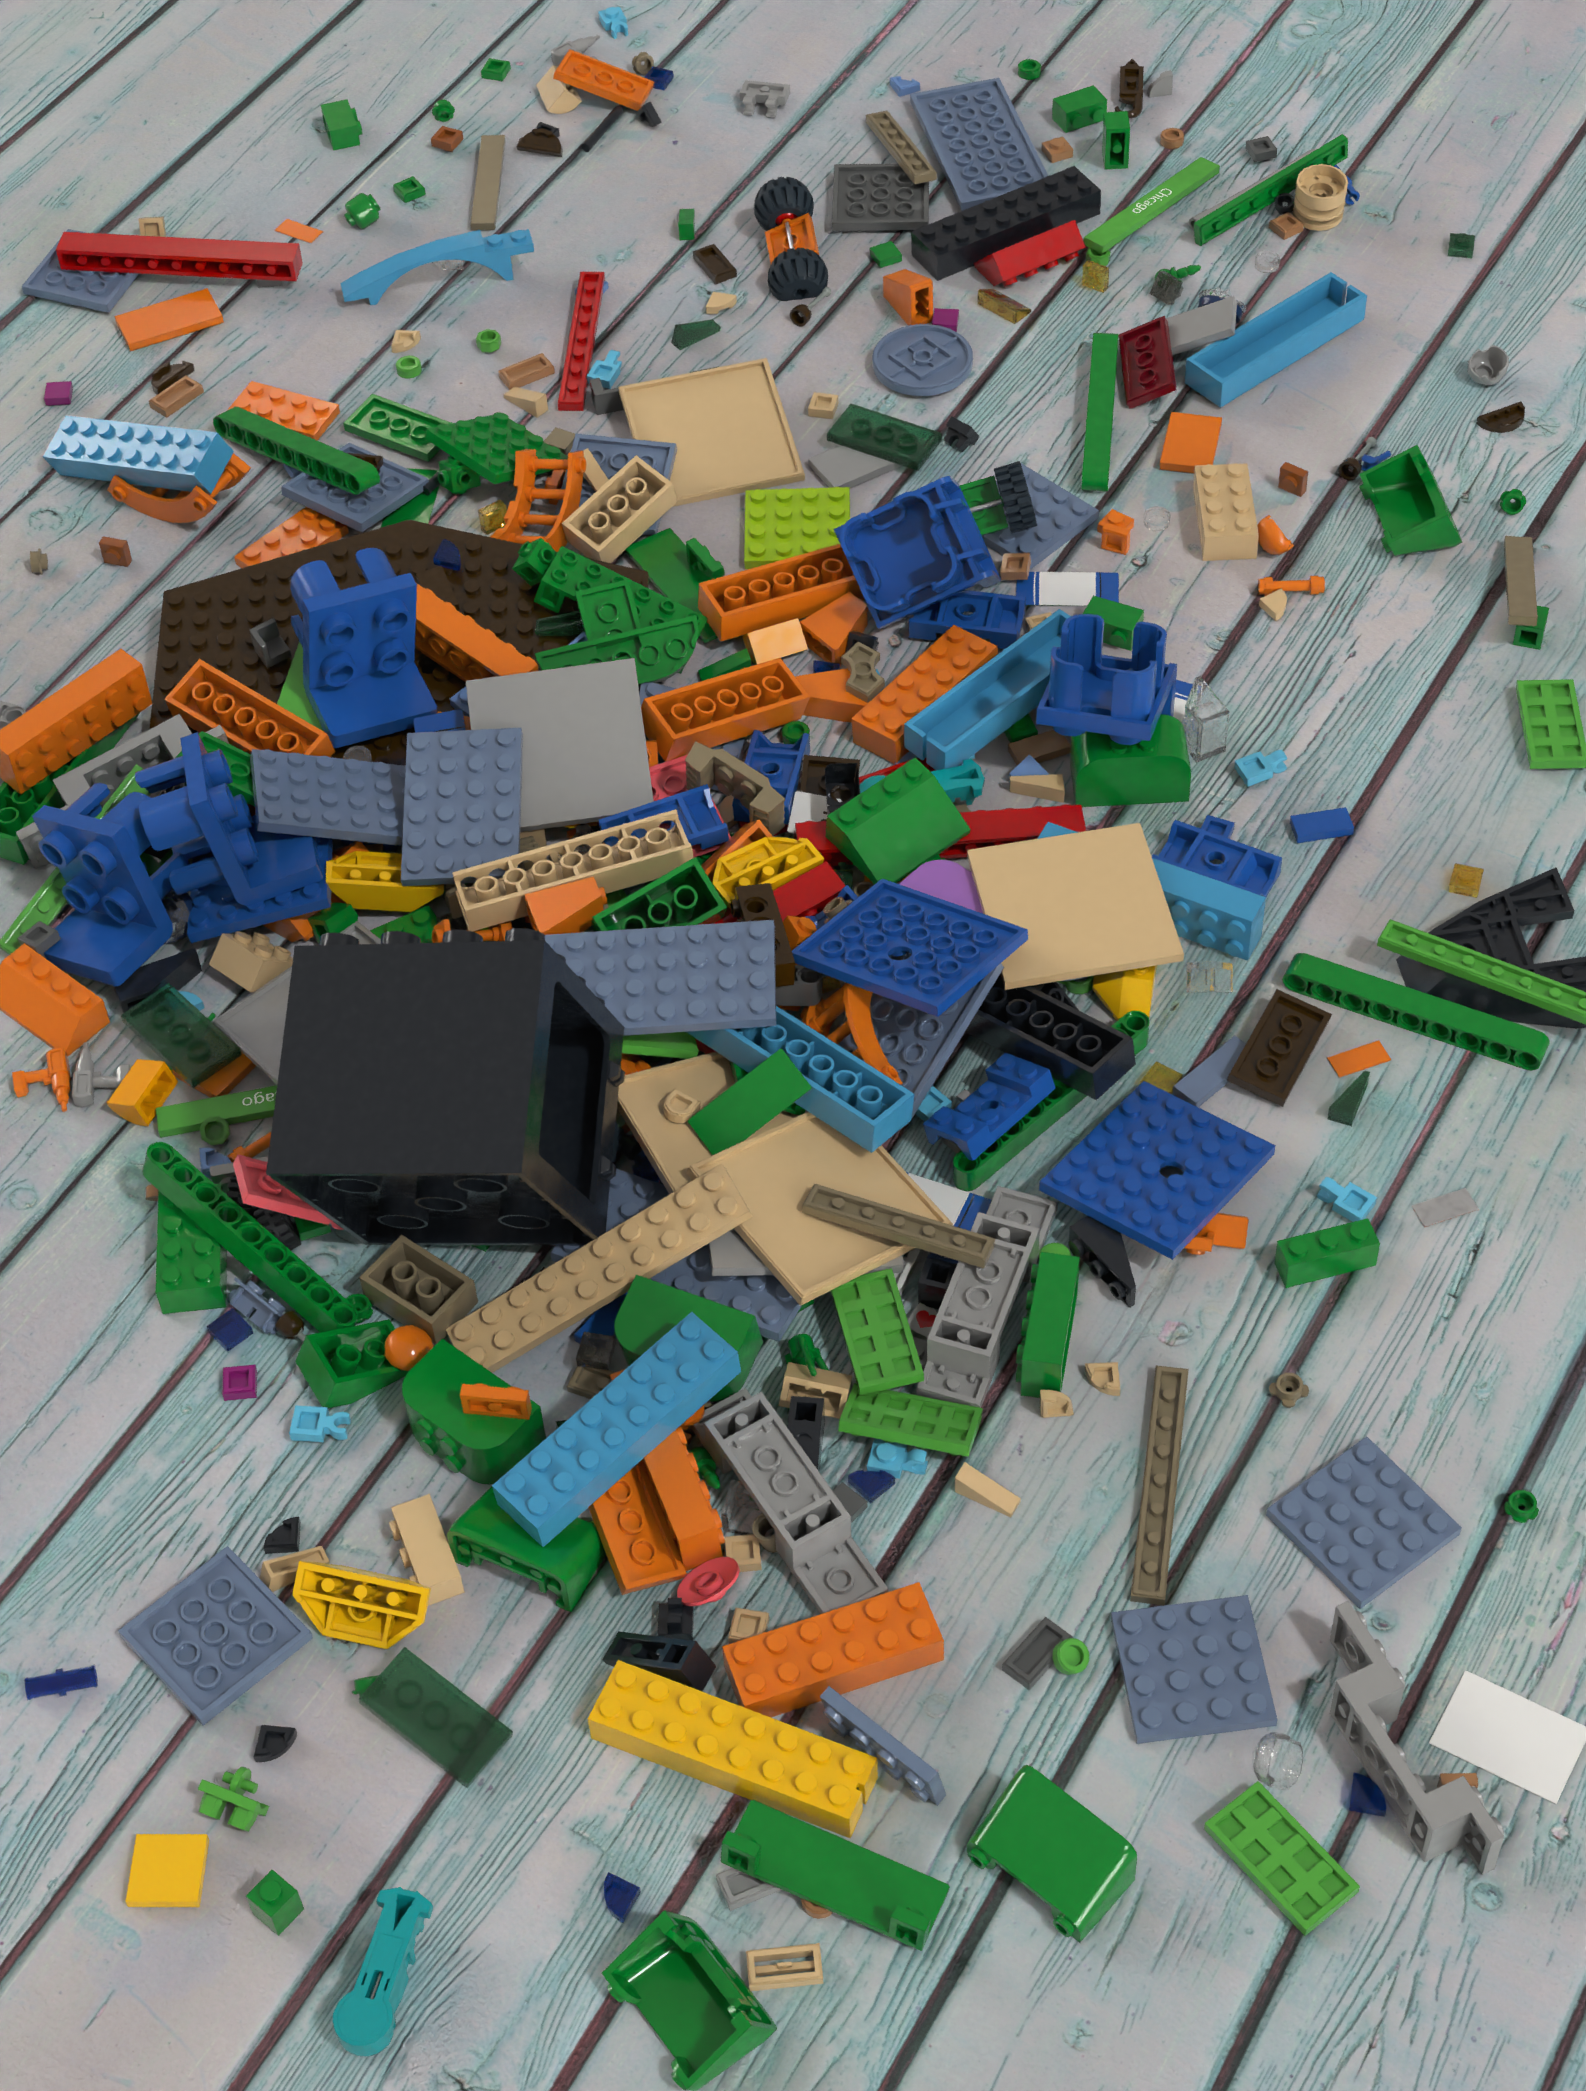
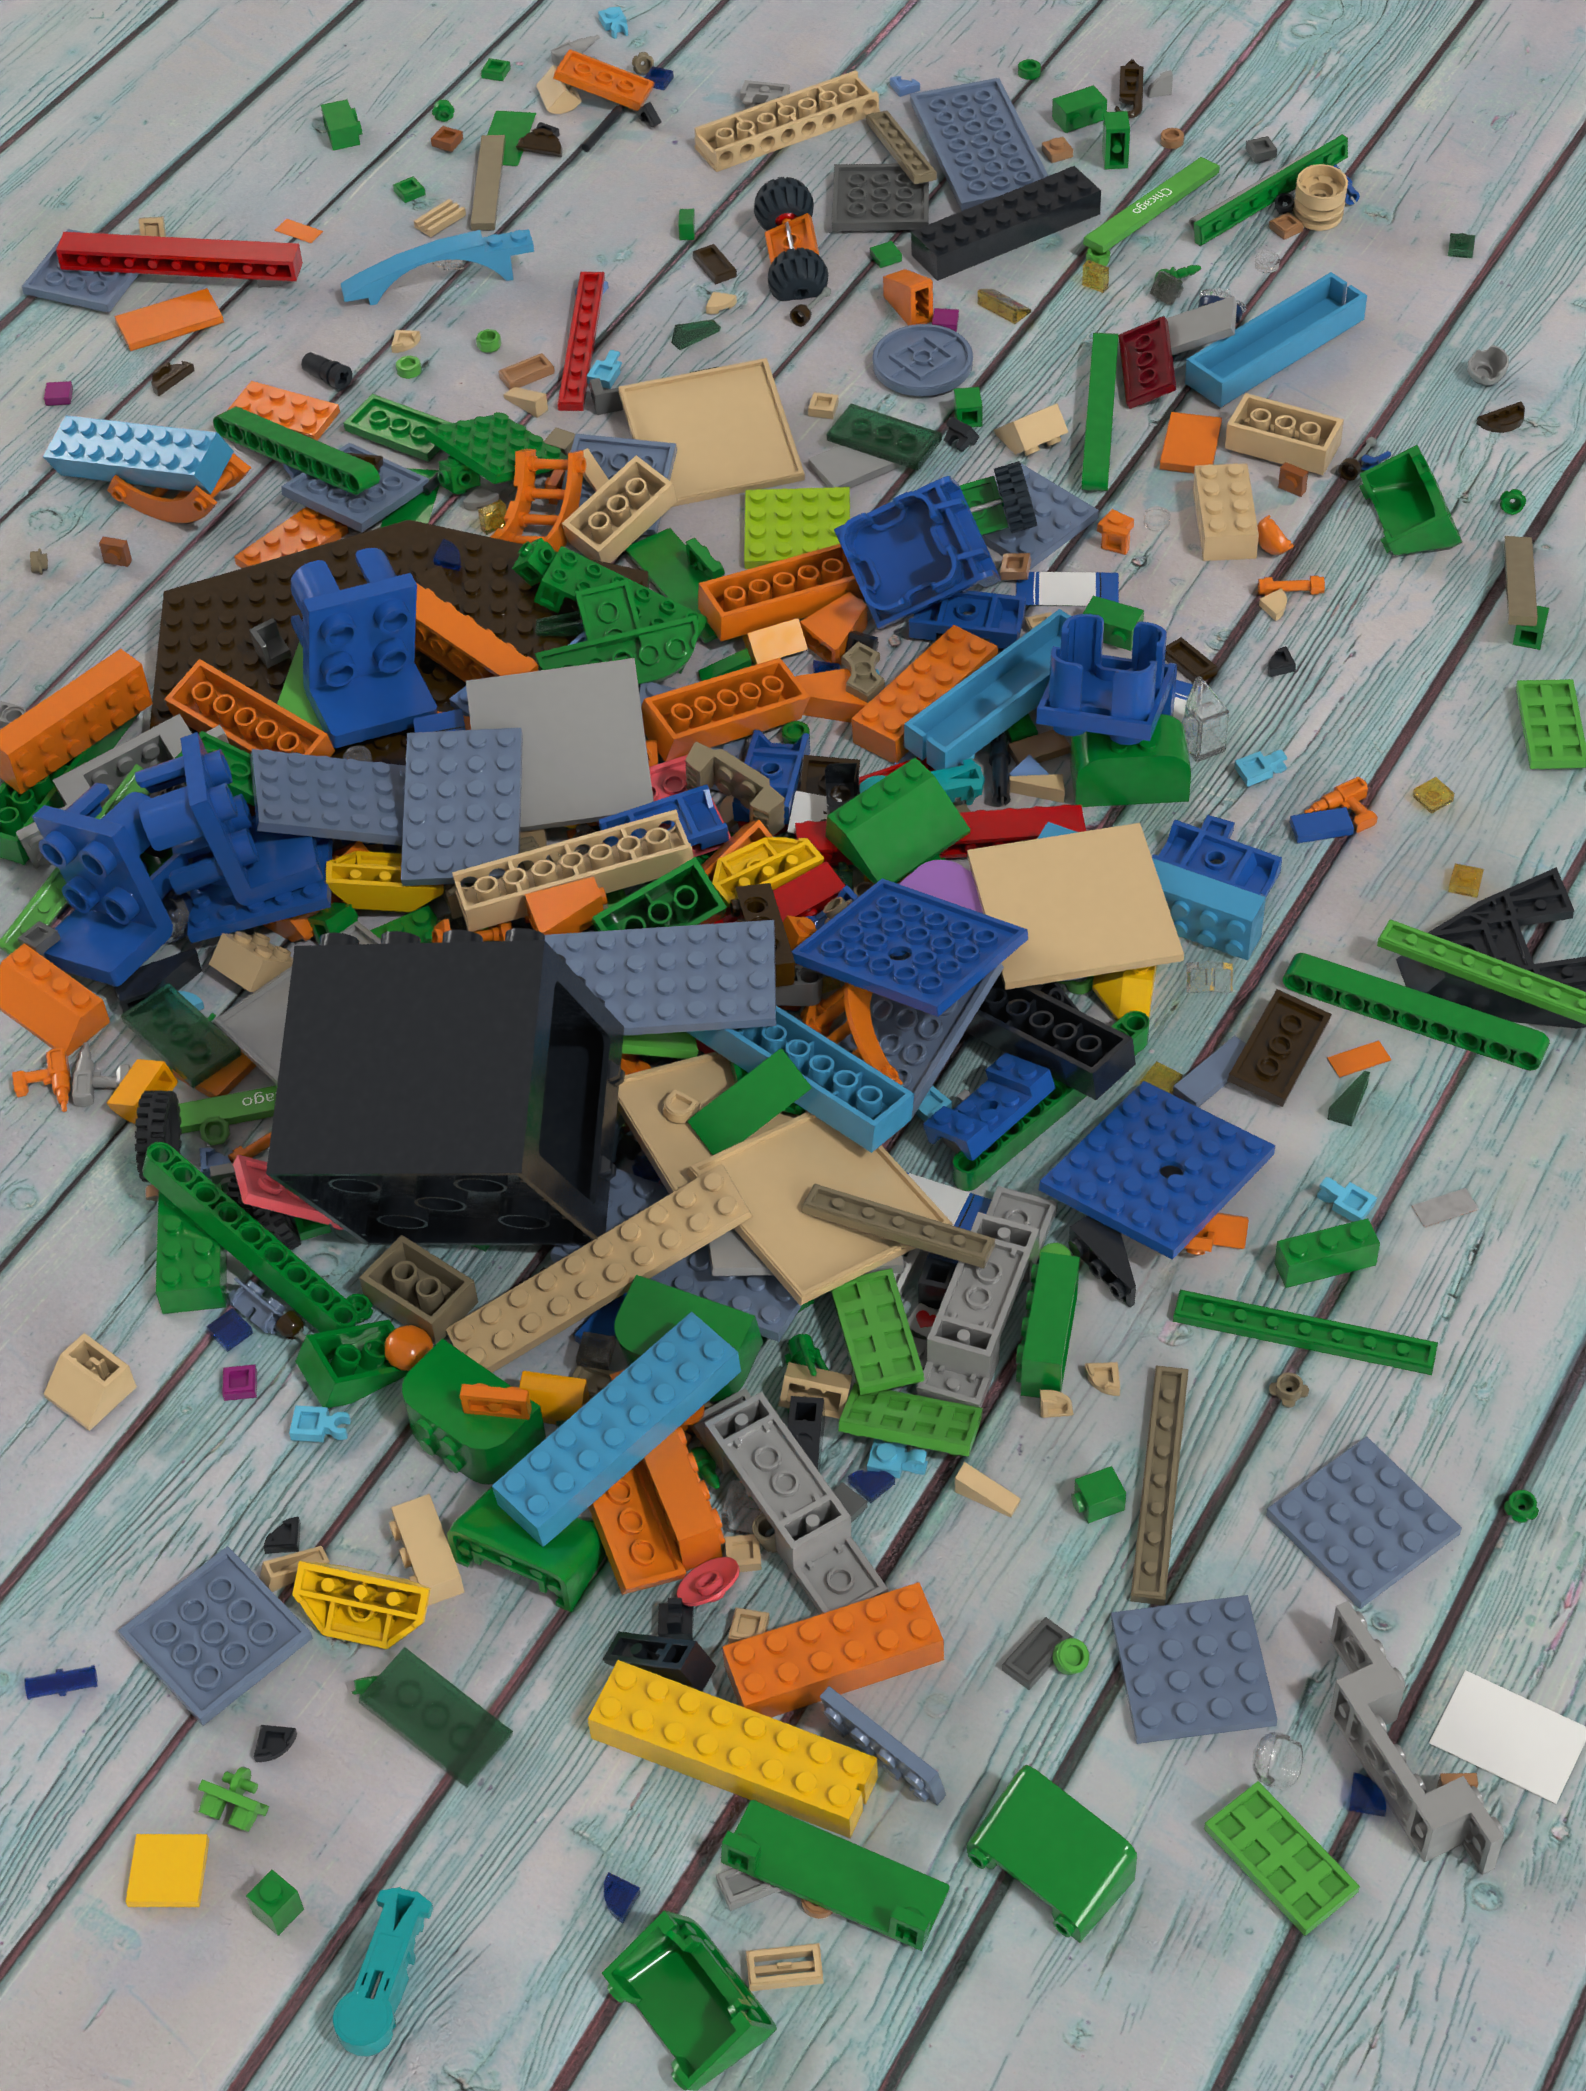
medium nougat tile [149,375,204,418] -> none
green head [344,193,381,229] -> none
red slope [973,220,1086,287] -> none
none -> tan slope [44,1333,137,1431]
none -> black tyre [135,1091,182,1182]
none -> black axle [301,352,353,390]
none -> tan tile [414,199,466,237]
none -> light grey tile [463,486,500,510]
none -> green sticker [477,111,536,166]
none -> light orange brick [519,1371,590,1425]
none -> tan tile [694,70,880,172]
none -> green brick [954,387,983,427]
none -> black pin [989,733,1011,806]
none -> tan slope [994,403,1068,456]
none -> green brick [1071,1466,1126,1524]
none -> dark brown tile [1165,637,1218,686]
none -> green tile [1173,1290,1438,1375]
none -> tan brick [1225,393,1344,475]
none -> black tile [1268,646,1296,677]
none -> orange piece [1304,777,1378,833]
none -> clear yellow plate [1413,777,1455,814]

